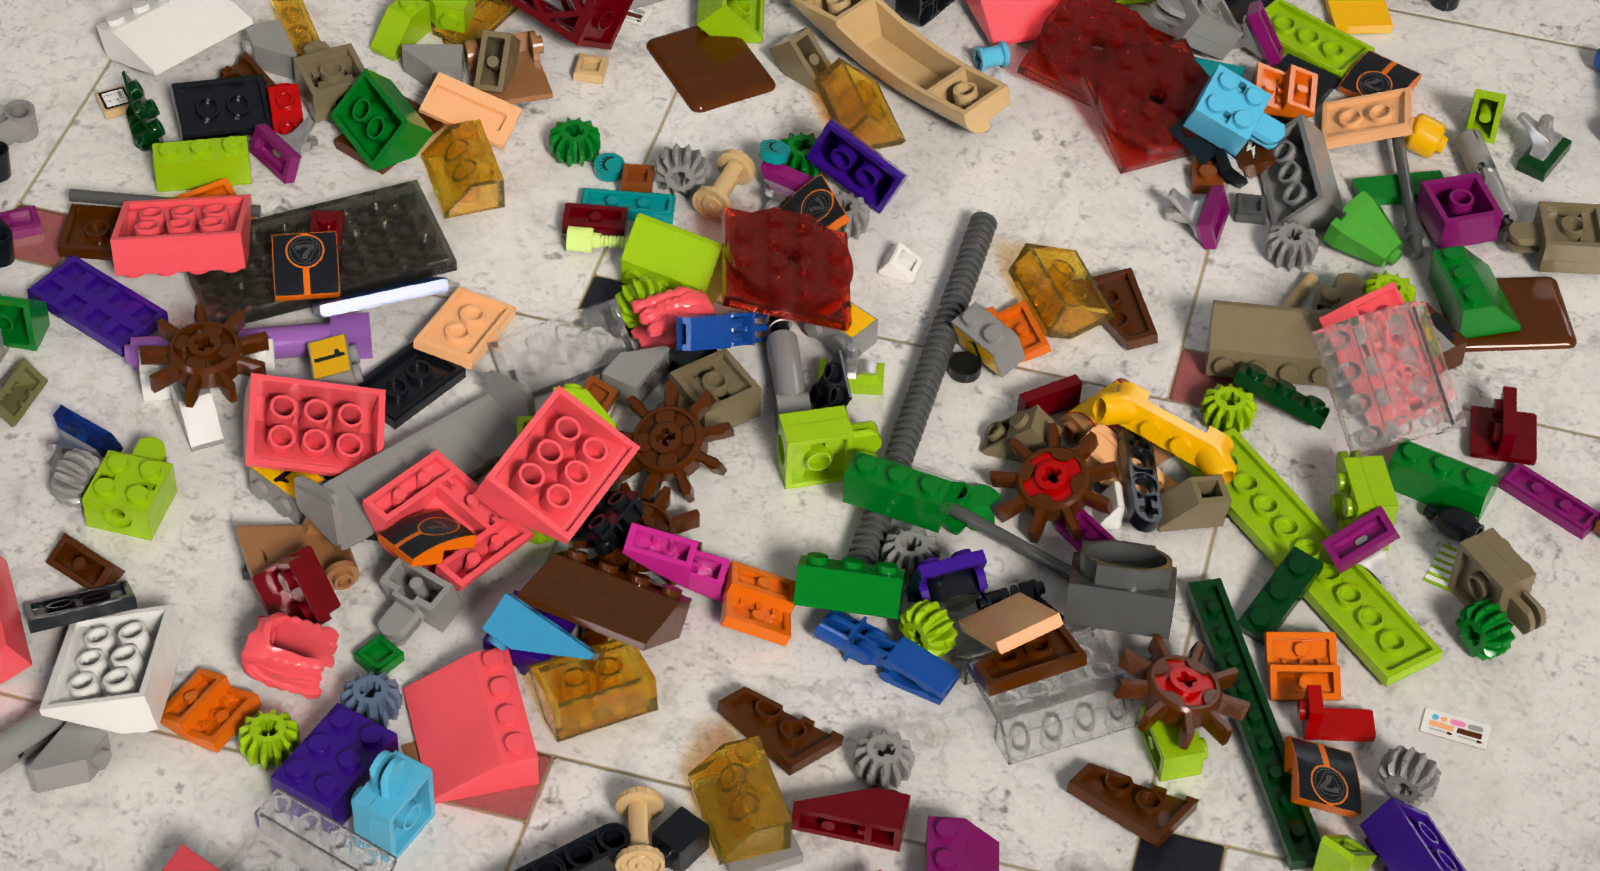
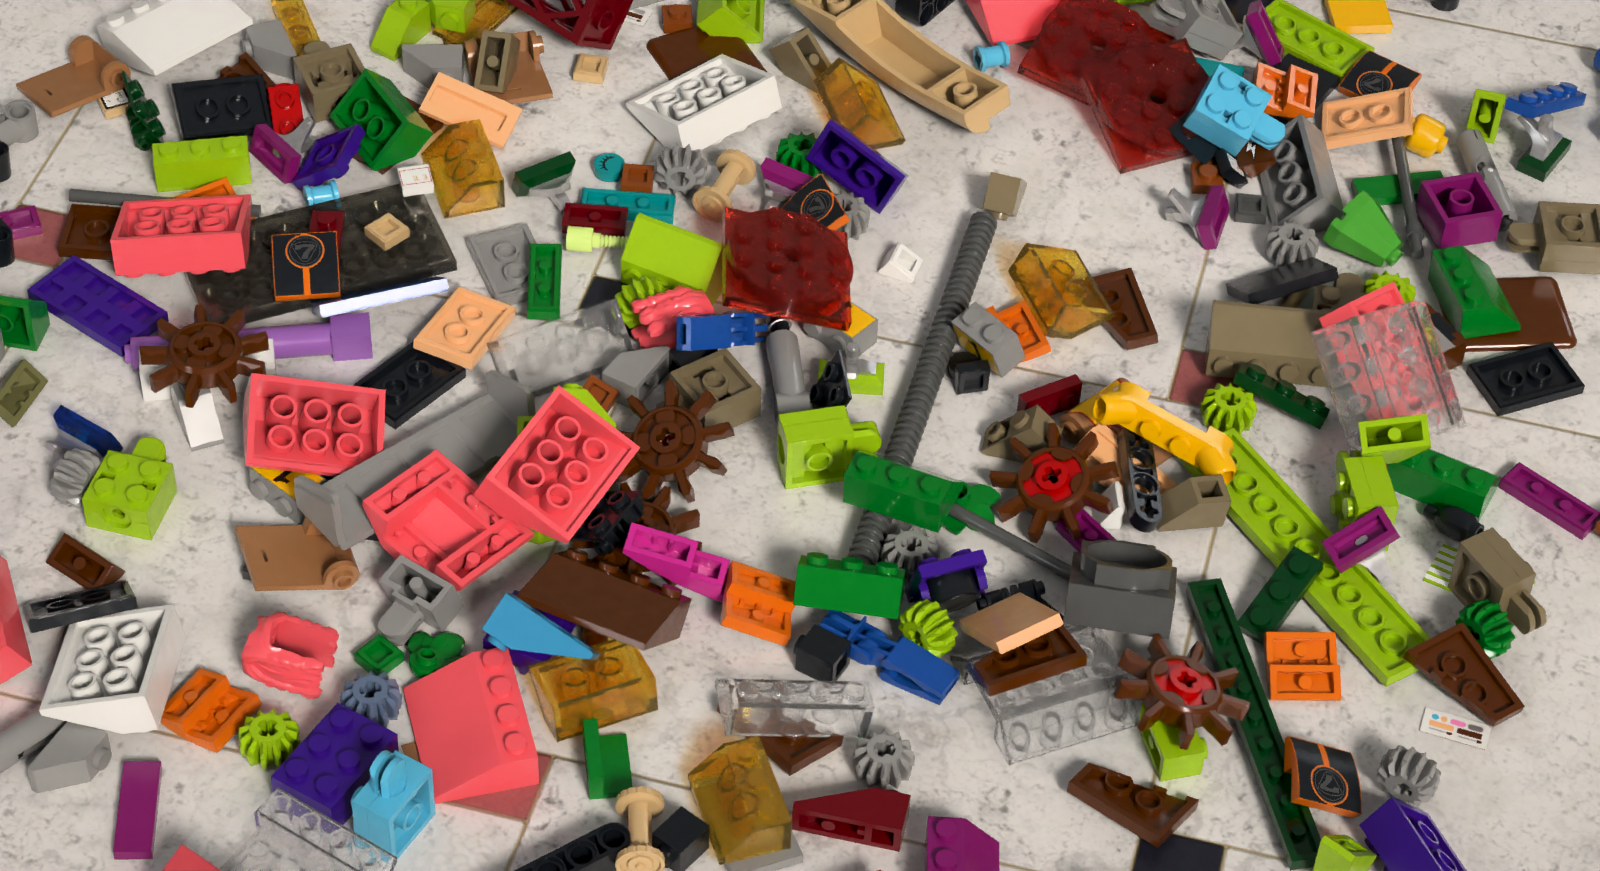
dark red bracket [250,546,341,625] -> none
brick [307,333,364,386] -> none
slope [378,510,476,567] -> none
green gear [549,117,601,167] -> none
teal tile [758,139,791,165] -> none
red bracket [1297,685,1376,742] -> none
dark red bracket [1469,386,1537,466] -> none
none -> medium nougat door [16,35,131,118]
none -> magenta tile [113,761,162,860]
none -> dark purple plate [292,124,366,191]
none -> medium azure bush [303,180,341,213]
none -> tan tile [364,212,410,251]
none -> white tile [397,164,434,197]
none -> green plate [408,631,465,679]
none -> light grey tile [467,223,537,305]
none -> dark green piece [511,151,576,213]
none -> green tile [527,244,562,320]
none -> green panel [583,718,633,800]
none -> white slope [626,54,782,151]
none -> dark orange plate [661,4,693,33]
none -> clear slope [715,678,875,738]
none -> black brick [793,624,851,688]
none -> black tile [954,359,991,395]
none -> dark tan slope [982,172,1027,221]
none -> black tile [1226,257,1339,304]
none -> lime slope [1358,414,1431,464]
none -> reddish brown wing [1403,622,1525,727]
none -> black tile [1466,342,1585,416]
none -> blue plate [1504,82,1587,119]

